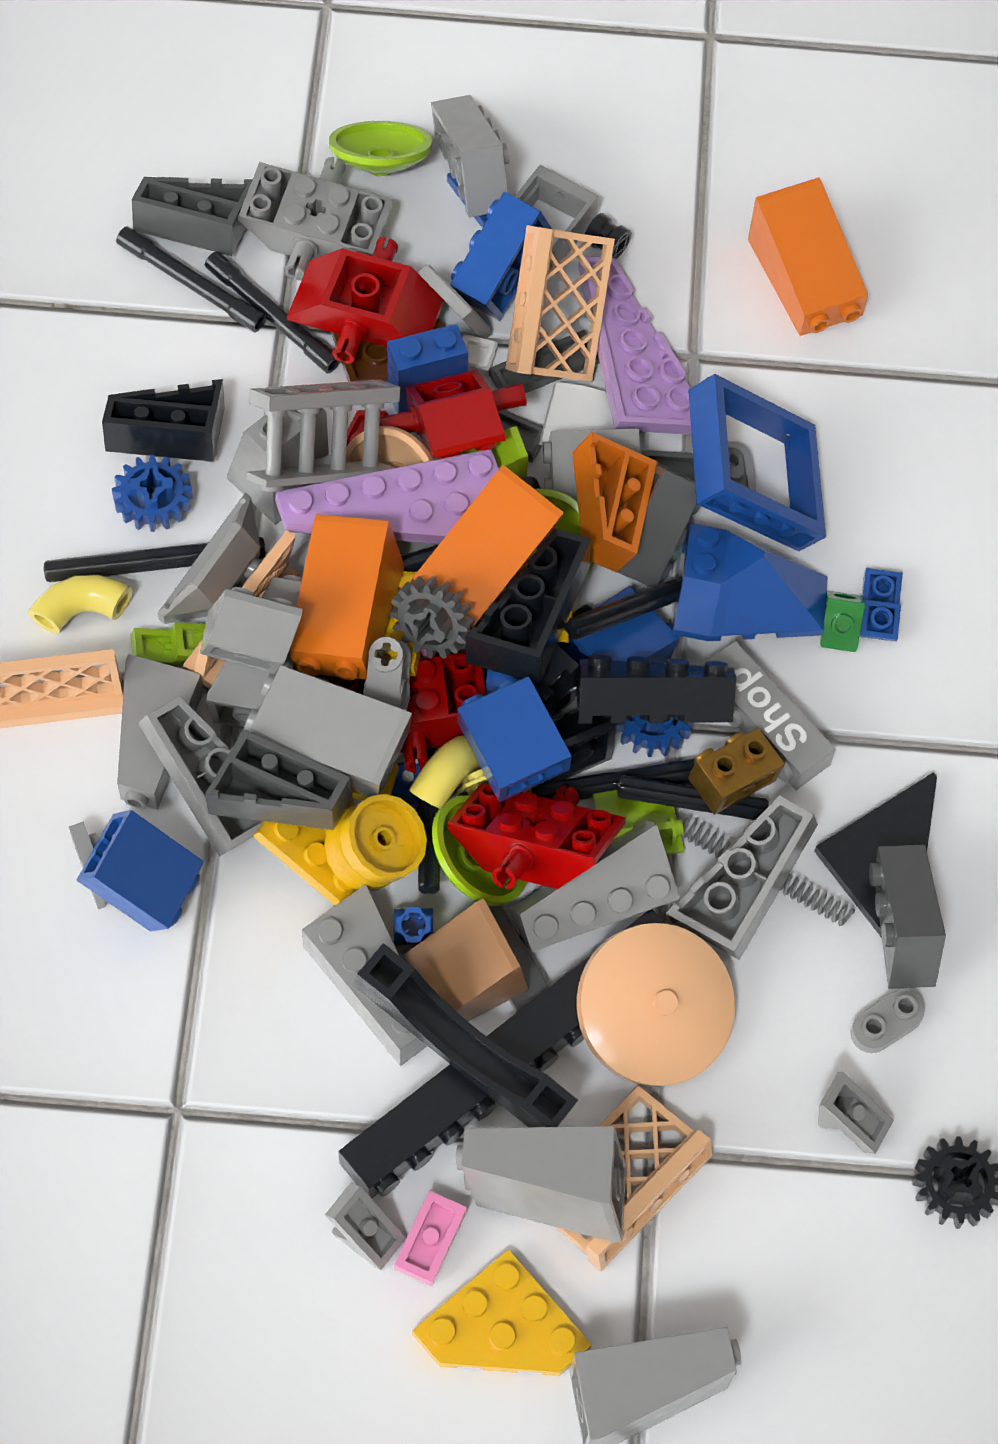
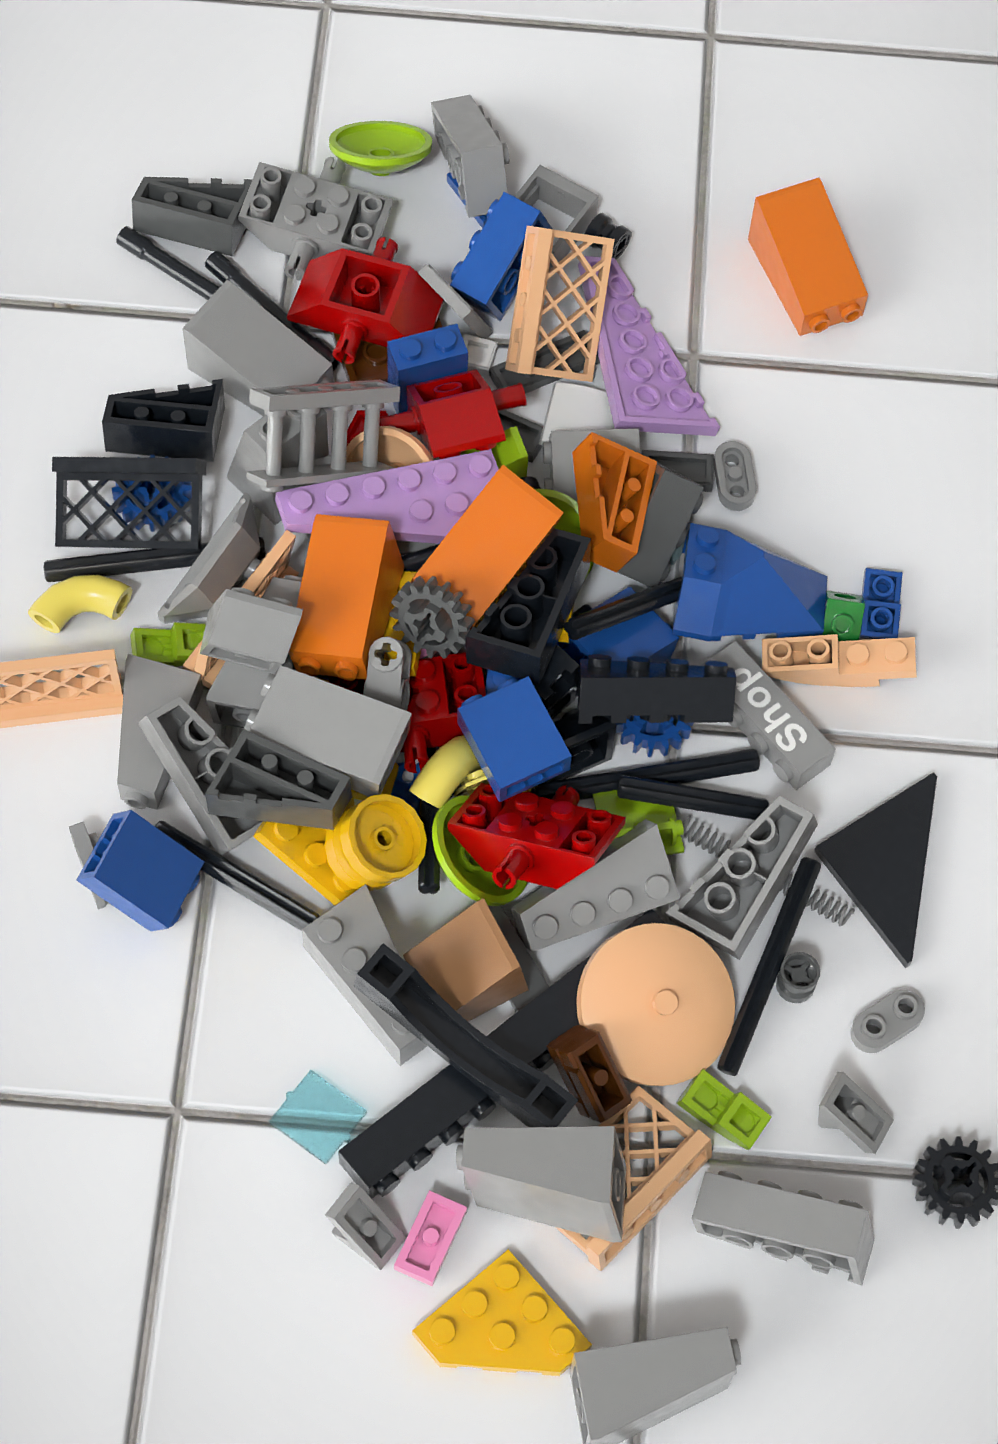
blue piece [394,907,433,944] -> none
blue window [688,374,826,552] -> none
pearl gold brick [688,728,785,815] -> none
dark grey wedge [869,845,946,989] -> none
none -> black fence [52,457,207,550]
none -> black axle [155,821,320,931]
none -> light grey slope [182,280,334,416]
none -> clear light blue piece [269,1070,367,1165]
none -> reddish brown brick [546,1025,632,1123]
none -> lime slope [676,1069,772,1150]
none -> light grey wedge [692,1171,875,1285]
none -> black axle [717,857,821,1076]
none -> light nougat slope [762,634,917,687]
none -> dark grey wheel [776,952,820,1003]

